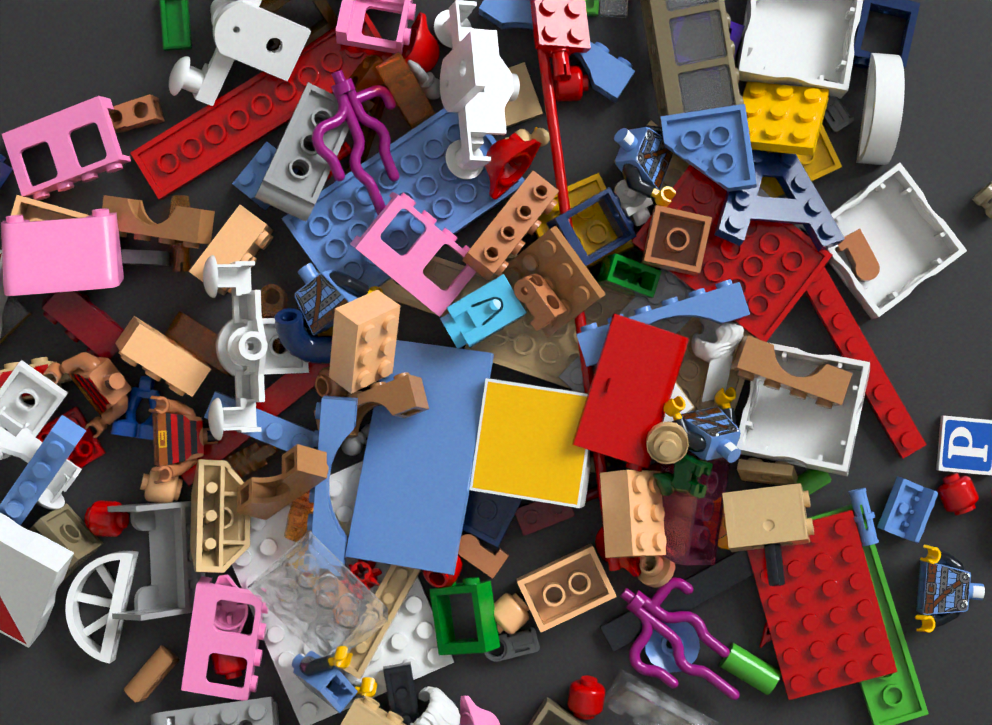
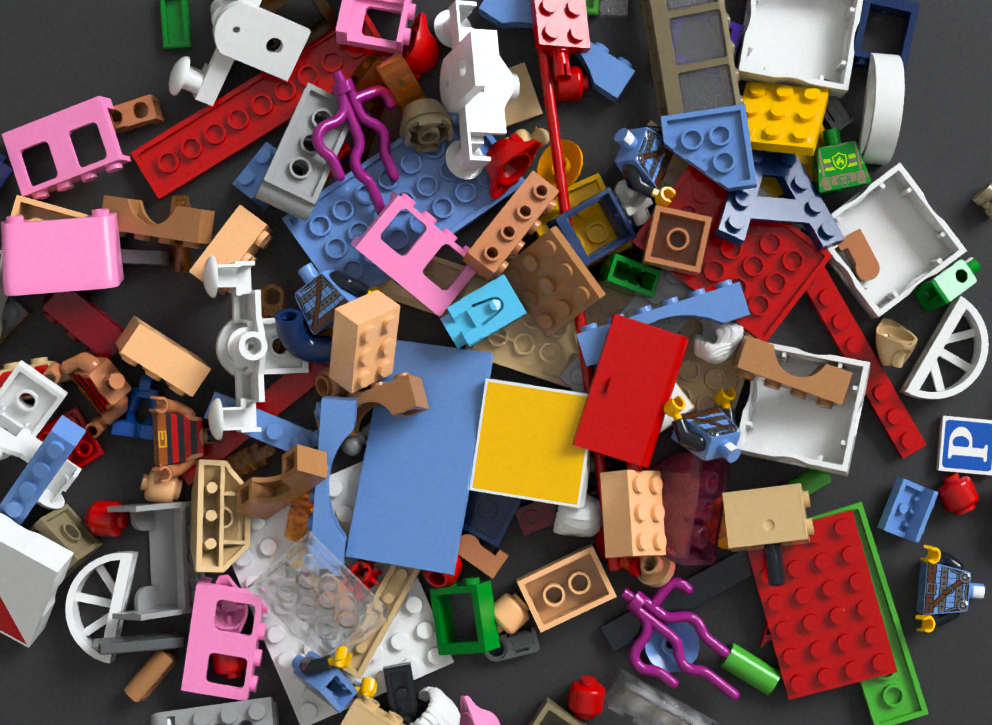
clear orange beam [164,311,232,377] -> none
light grey bar [407,60,441,100] -> none
nougat leg [514,273,567,331] -> none
tan plate [646,421,689,464] -> none
dark green animal [653,454,713,498] -> none
white sticker [702,356,733,402] -> none
tan plate [737,458,798,485] -> none
medium blue pin [848,488,879,546] -> none
none -> dark grey tile [93,632,184,655]
none -> dark tan cone [399,98,454,153]
none -> light orange dish [537,140,583,188]
none -> white hair [553,494,603,537]
none -> green torso [812,128,872,195]
none -> tan hat [875,318,918,368]
none -> white window [899,296,989,399]
none -> green torso [912,257,981,312]

